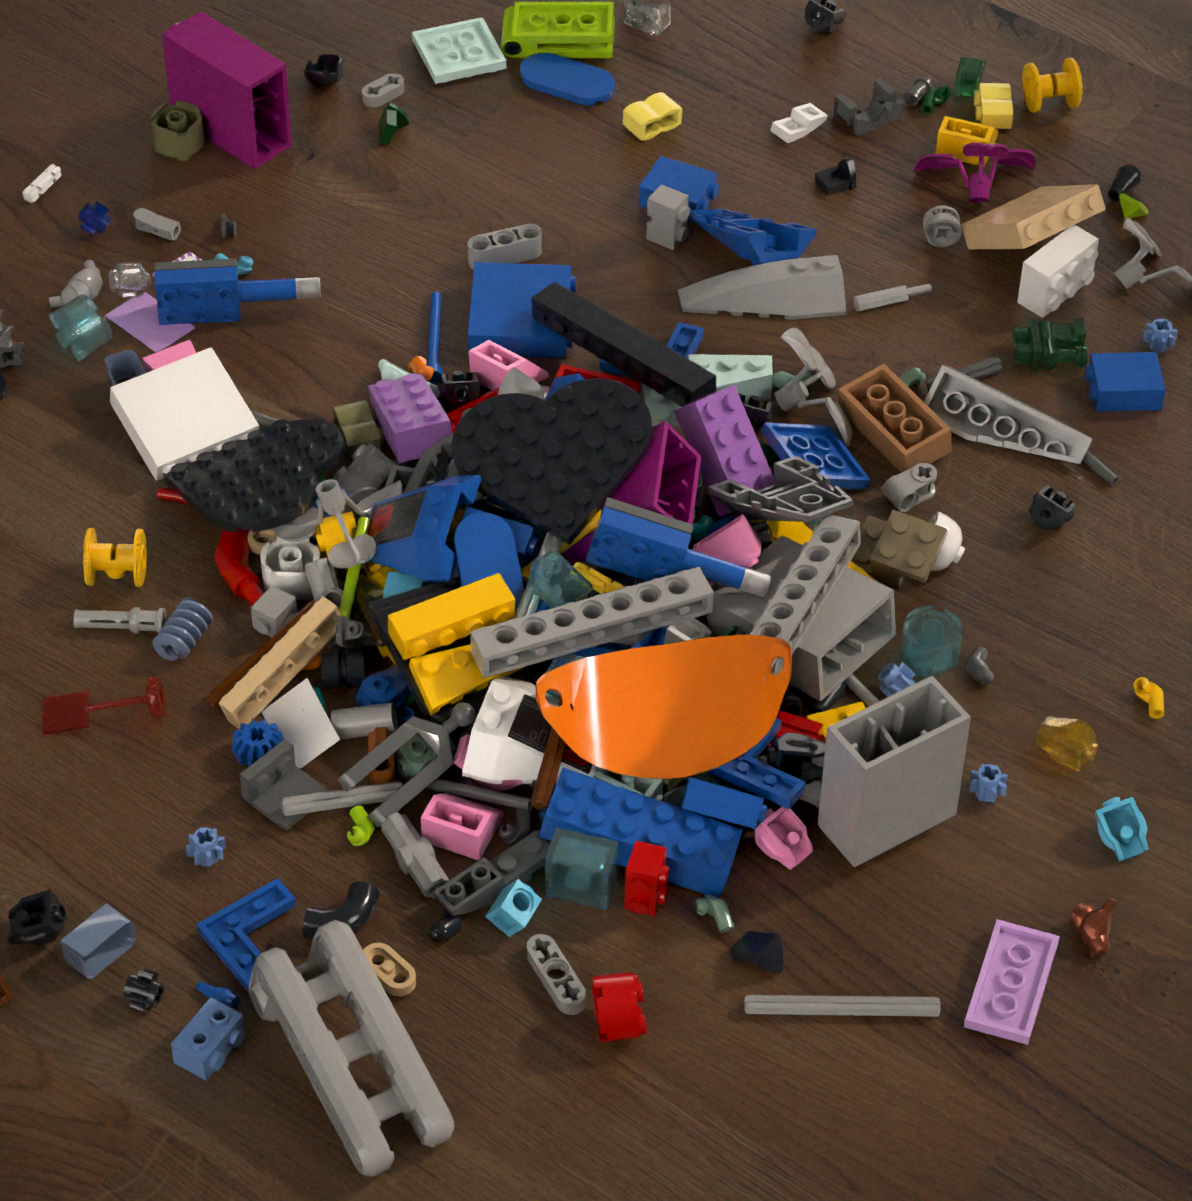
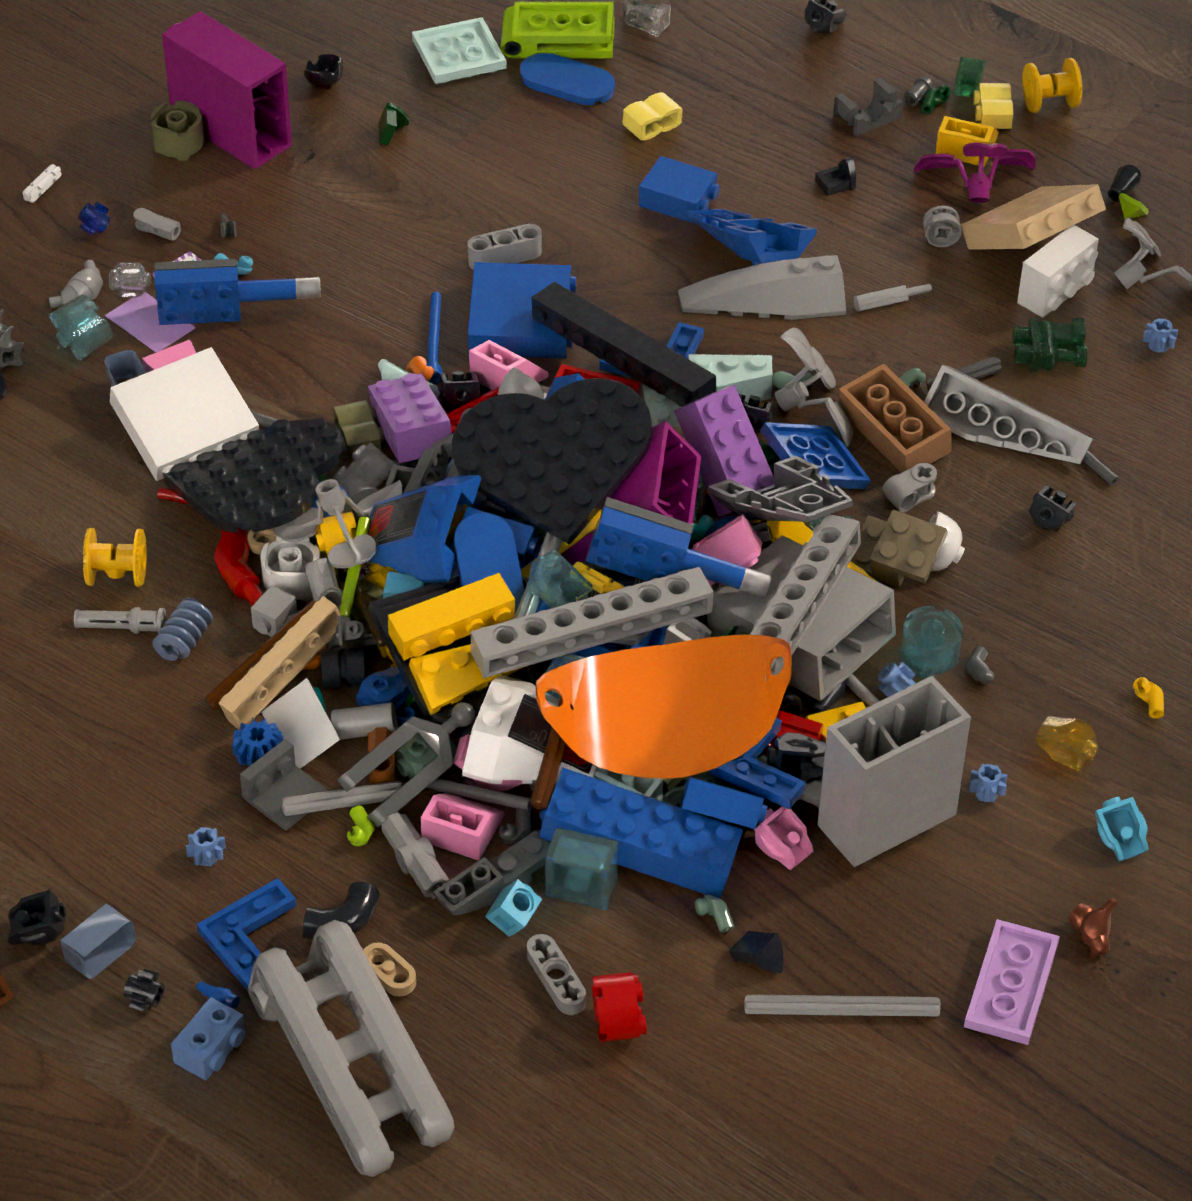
clear red piece [42,675,166,735] -> none
light grey beam [362,73,404,108] -> none
black arm [429,906,462,942] -> none
red brick [624,841,669,916] -> none
light grey brick [646,184,690,250] -> none
white slope [770,103,828,143] -> none
blue brick [1084,352,1166,412] -> none

